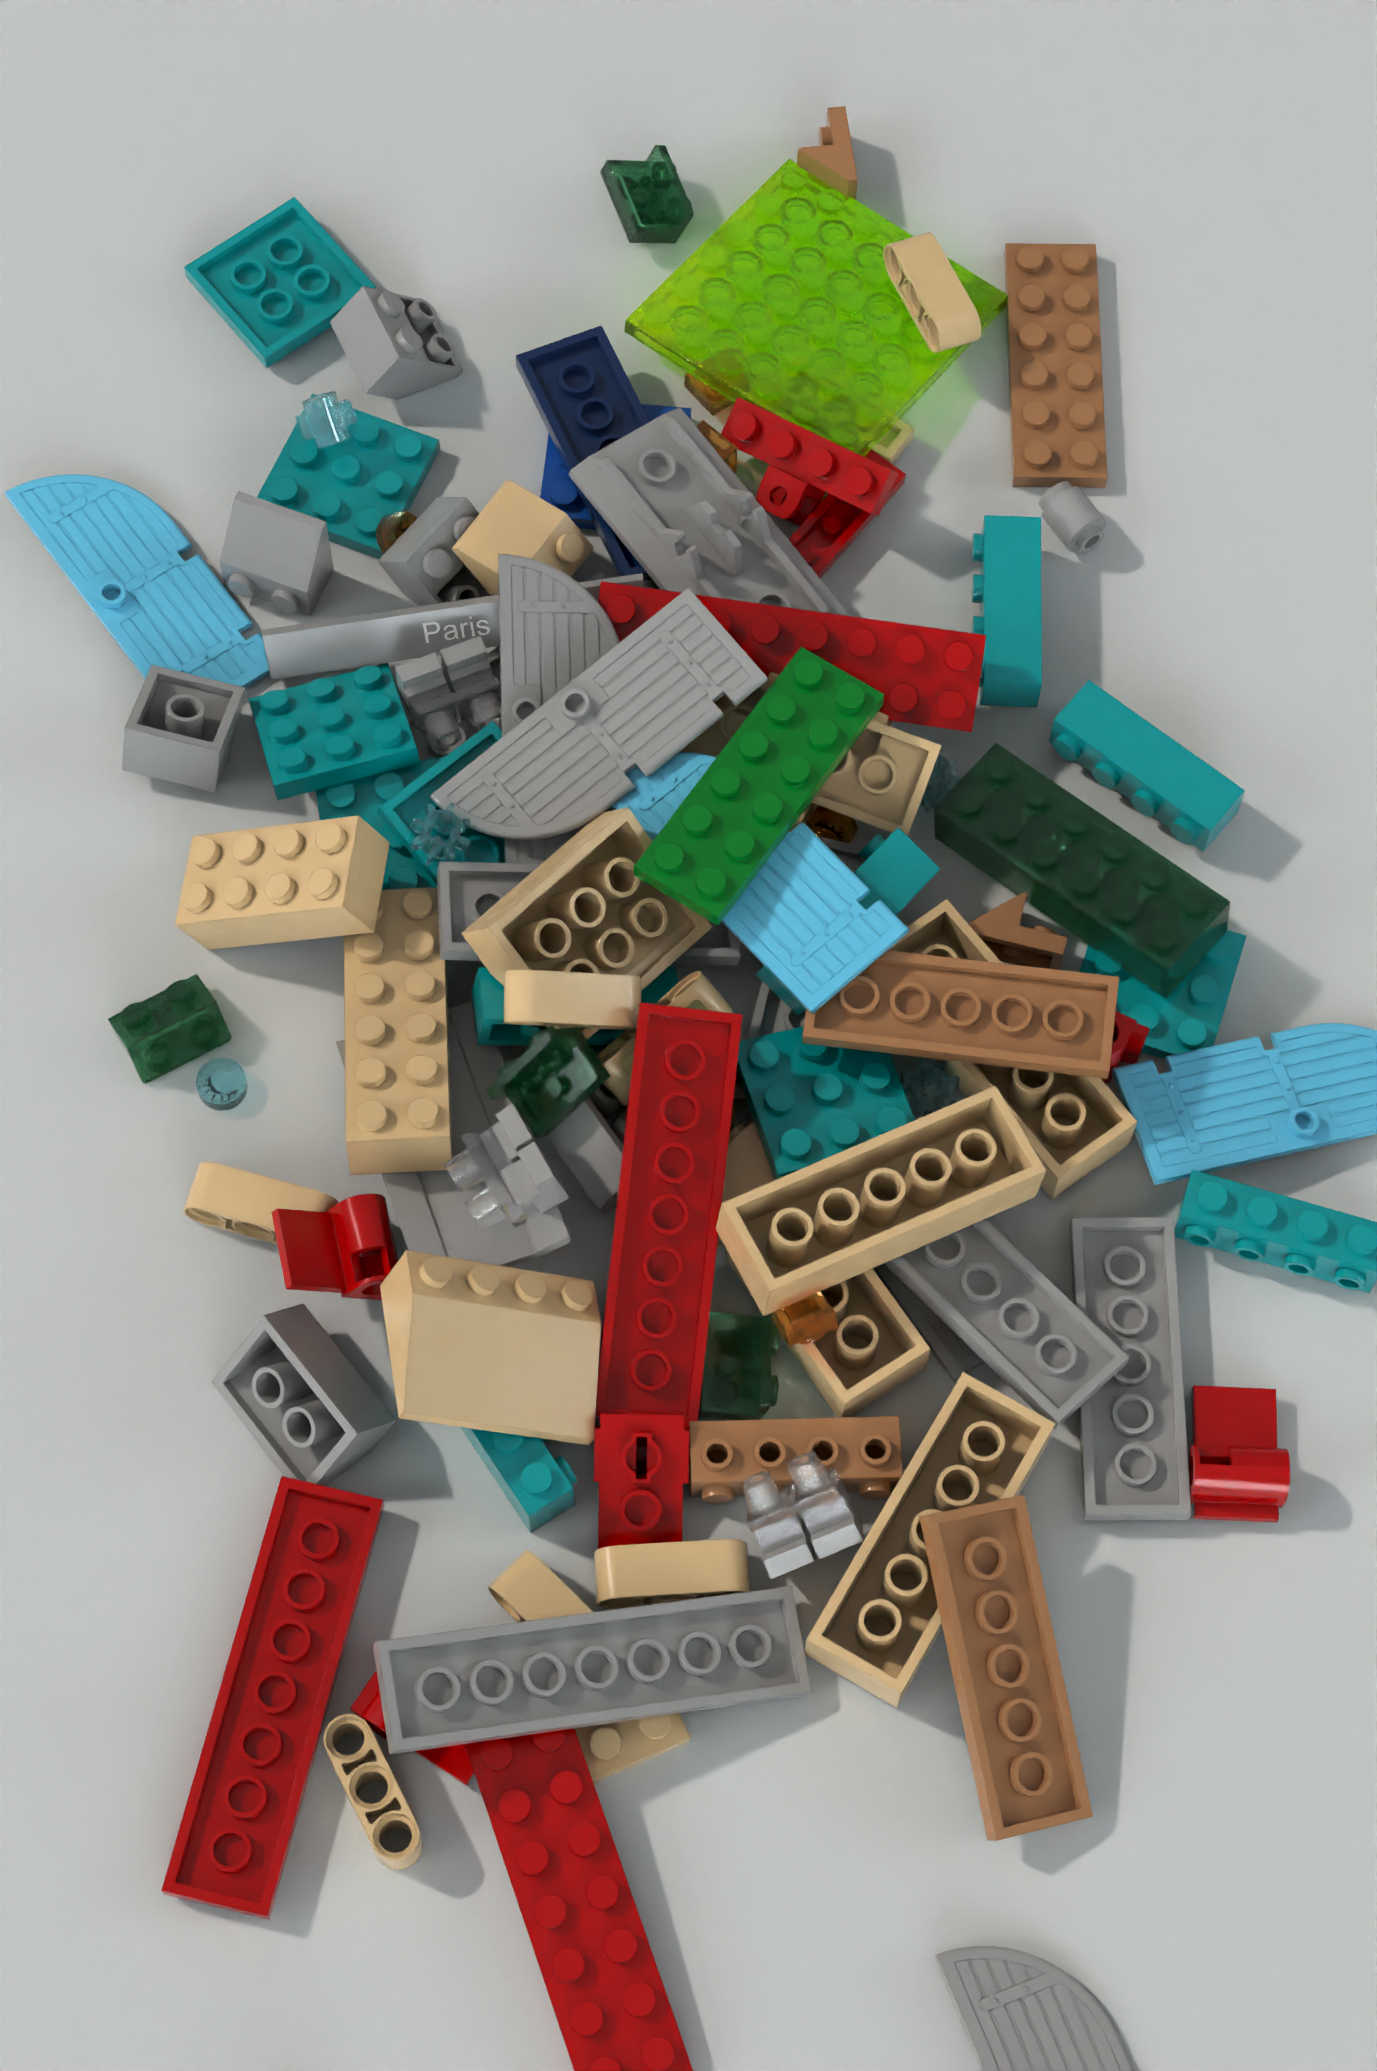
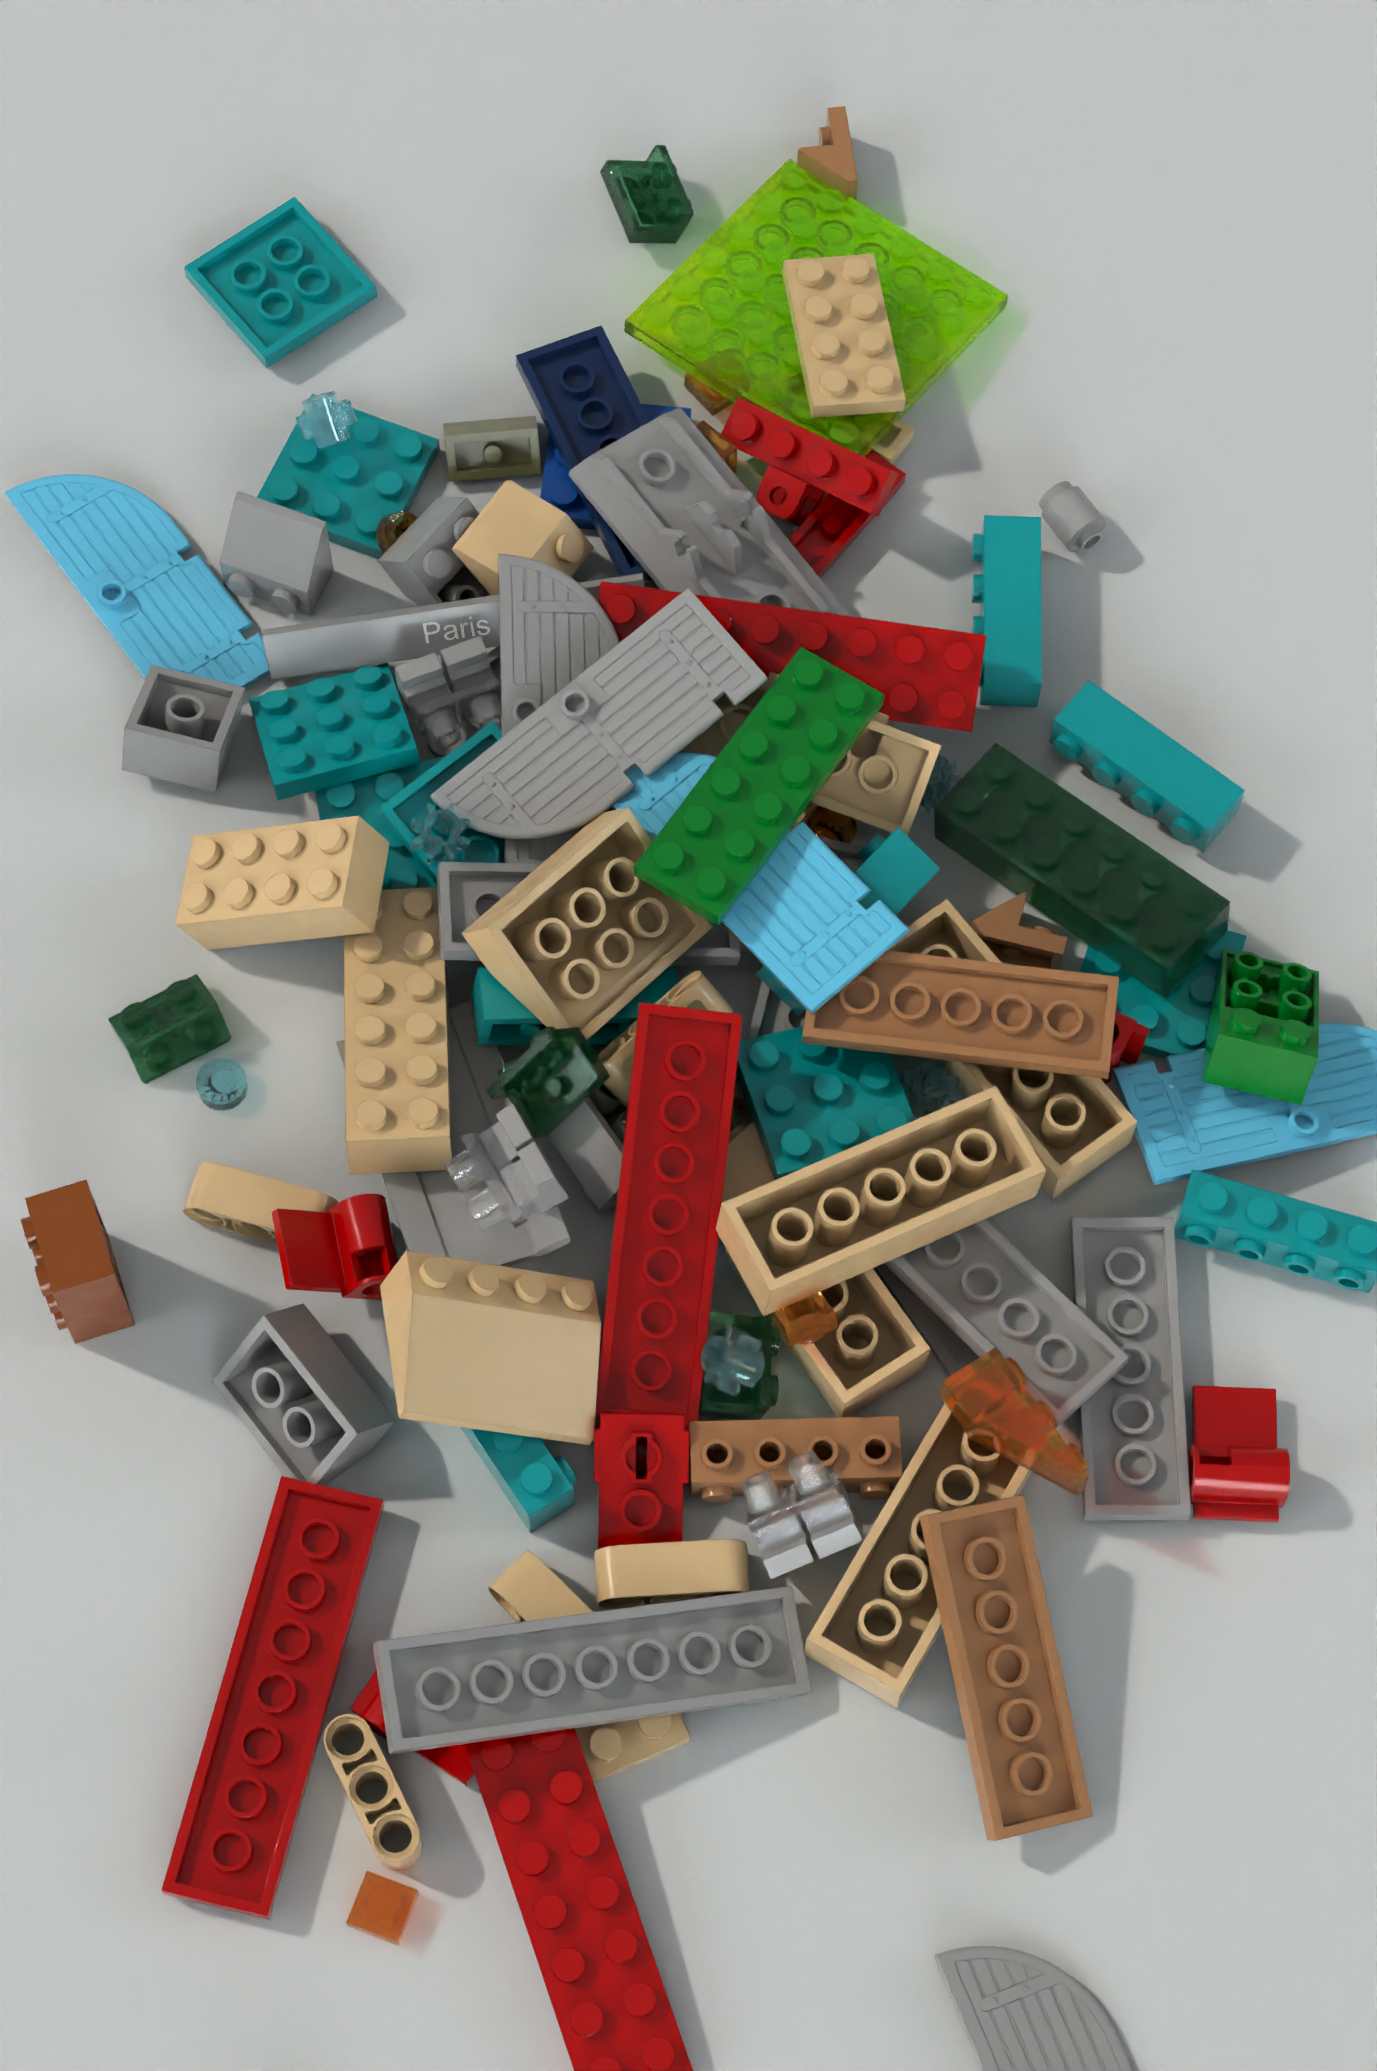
light grey slope [330,286,463,400] -> none
tan beam [504,970,642,1030] -> none
tan beam [883,232,981,353] -> none
medium nougat plate [1004,243,1107,488] -> none
none -> dark orange brick [21,1179,135,1344]
none -> clear orange plate [346,1871,419,1946]
none -> olive panel [443,416,541,481]
none -> clear light blue gear [700,1326,765,1396]
none -> tan plate [782,254,906,418]
none -> clear orange slope [940,1347,1089,1495]
none -> green slope [1202,949,1319,1105]

